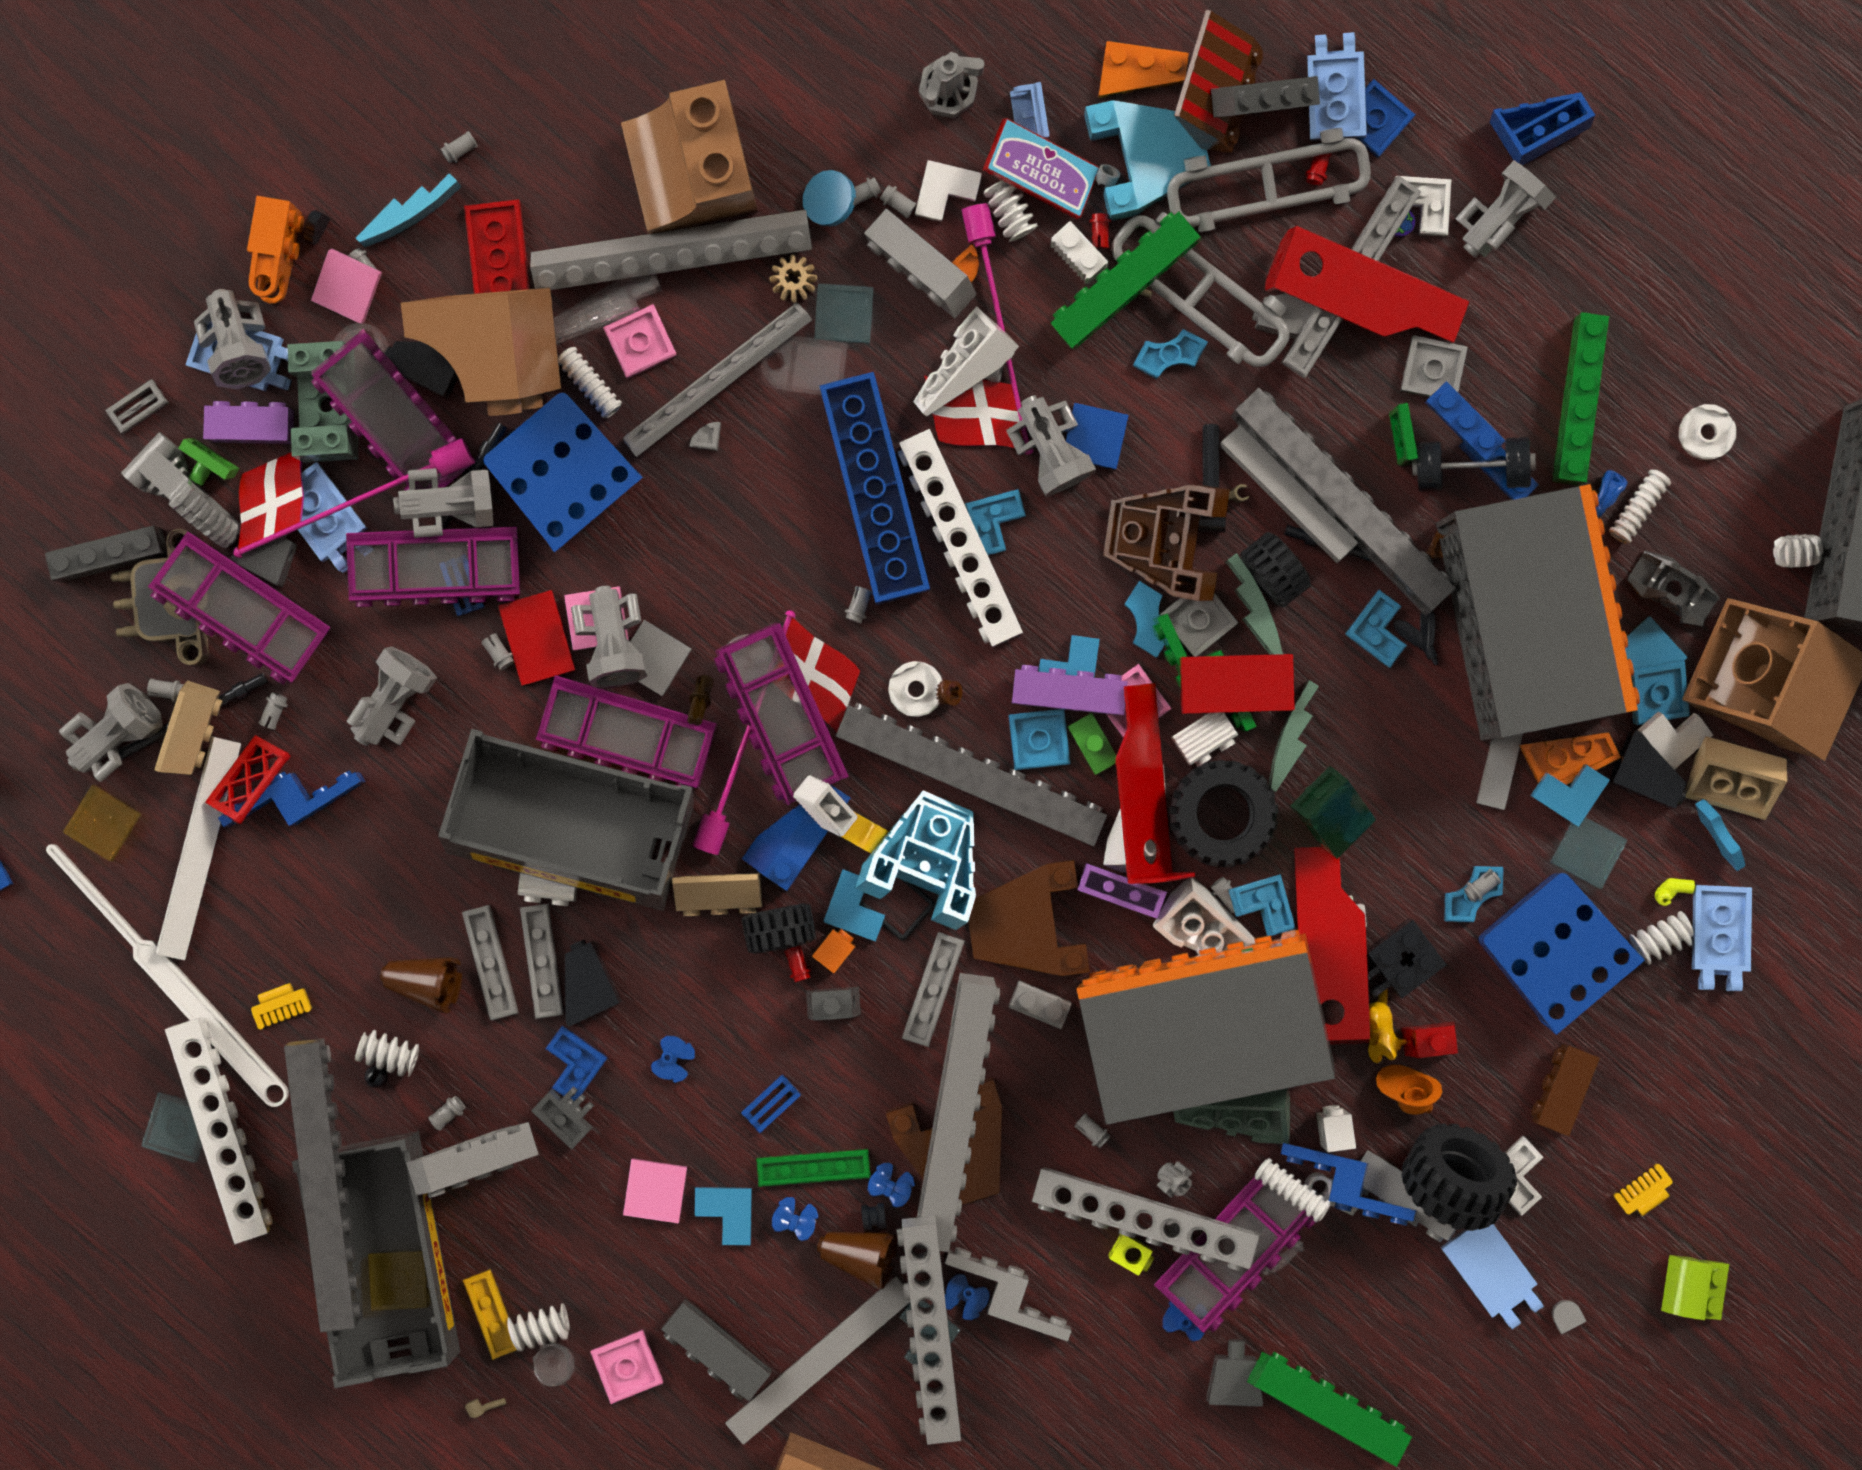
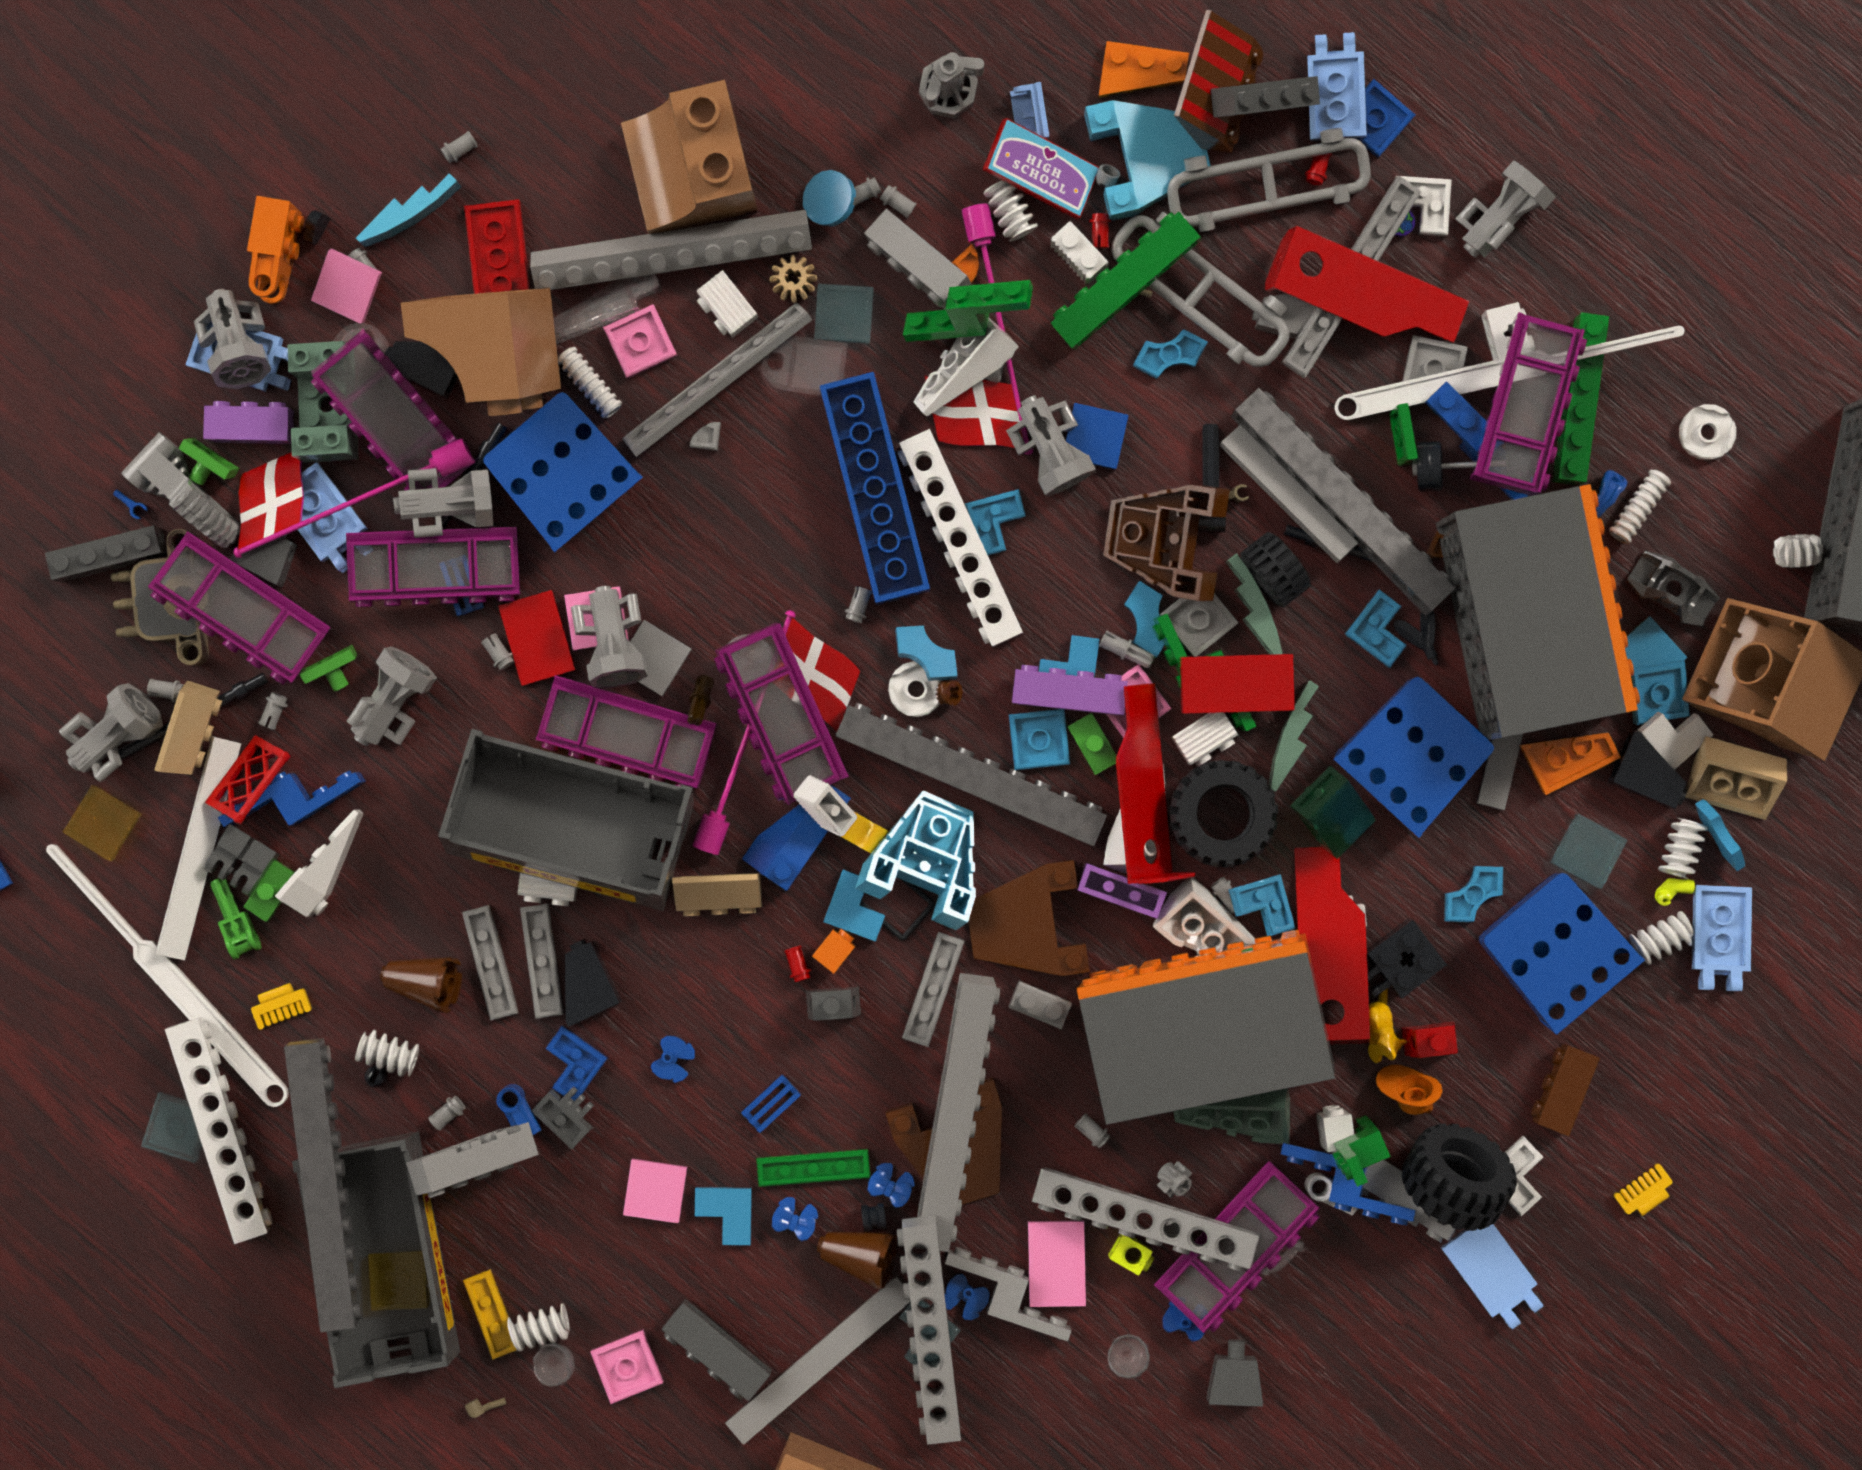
light grey tile [105,379,169,434] -> none
black tyre [741,903,817,954] -> none
white tile [915,160,982,222] -> none
green brick [1246,1351,1412,1467] -> none
white piece [1255,1158,1331,1223] -> none
light grey pin [1464,869,1501,903] -> none
blue wedge [1490,92,1595,165] -> none
dark azure tile [1530,764,1609,827] -> none
light grey tile [1551,1300,1586,1334] -> none
lime brick [1661,1255,1729,1320] -> none
none -> blue hand [113,489,148,519]
none -> dark grey legs [204,824,280,896]
none -> bright green connector [211,878,261,960]
none -> bright green tile [243,860,295,922]
none -> white wedge [275,810,364,917]
none -> bright green tile [300,645,357,691]
none -> blue piece [496,1084,542,1135]
none -> white brick [696,270,759,338]
none -> dark azure tile [895,626,957,681]
none -> green bracket [903,280,1033,342]
none -> bright pink tile [1028,1220,1086,1307]
none -> light grey axle [1099,630,1155,668]
none -> clear hair [1107,1334,1150,1380]
none -> green bracket [1332,1115,1391,1187]
none -> blue piece [1334,677,1494,838]
none -> white piece [1335,326,1684,420]
none -> window [1470,312,1587,496]
none -> white brick [1481,302,1535,361]
none -> white piece [1658,818,1708,880]

